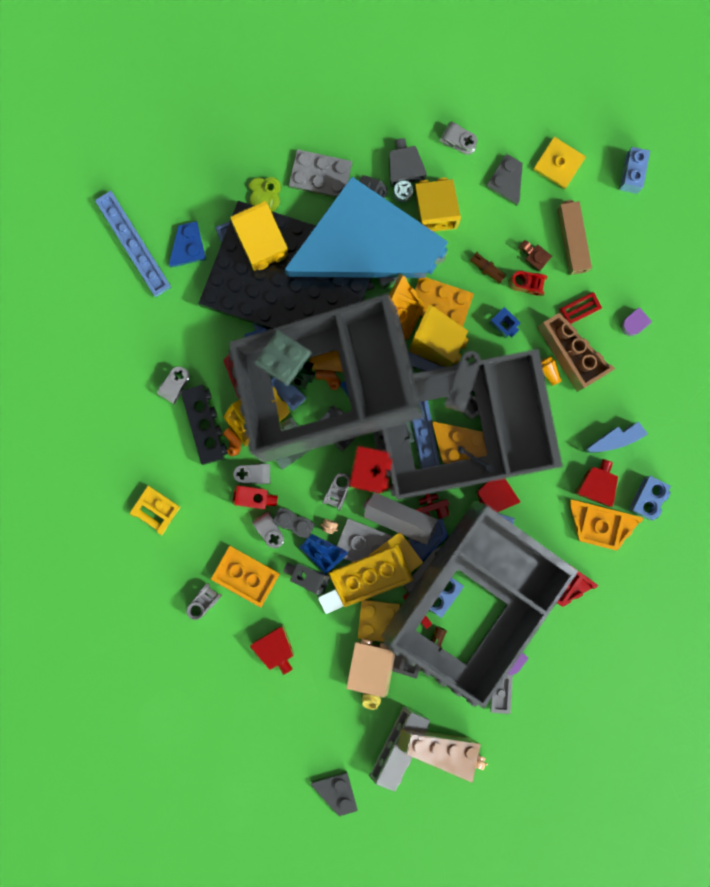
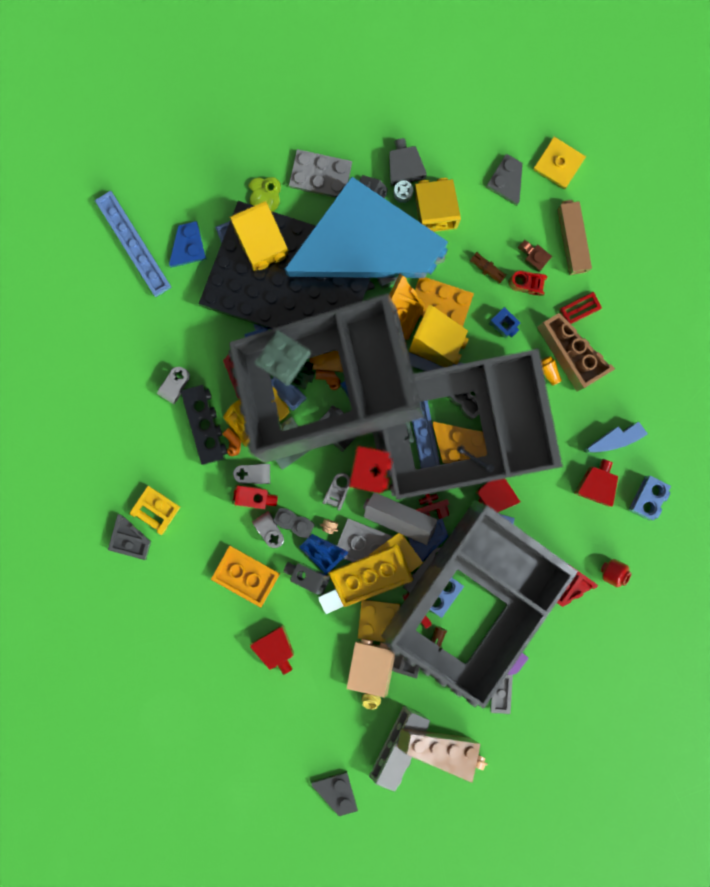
light grey piece [187,583,222,620] -> none
light grey piece [440,122,477,155] -> none
dark grey piece [445,351,480,412] -> none
light orange wing [569,499,643,551] -> none
medium blue brick [619,147,650,194] -> none
medium lavender piece [621,308,652,336] -> none
none -> dark grey wing [108,514,151,560]
none -> red head [601,559,632,587]

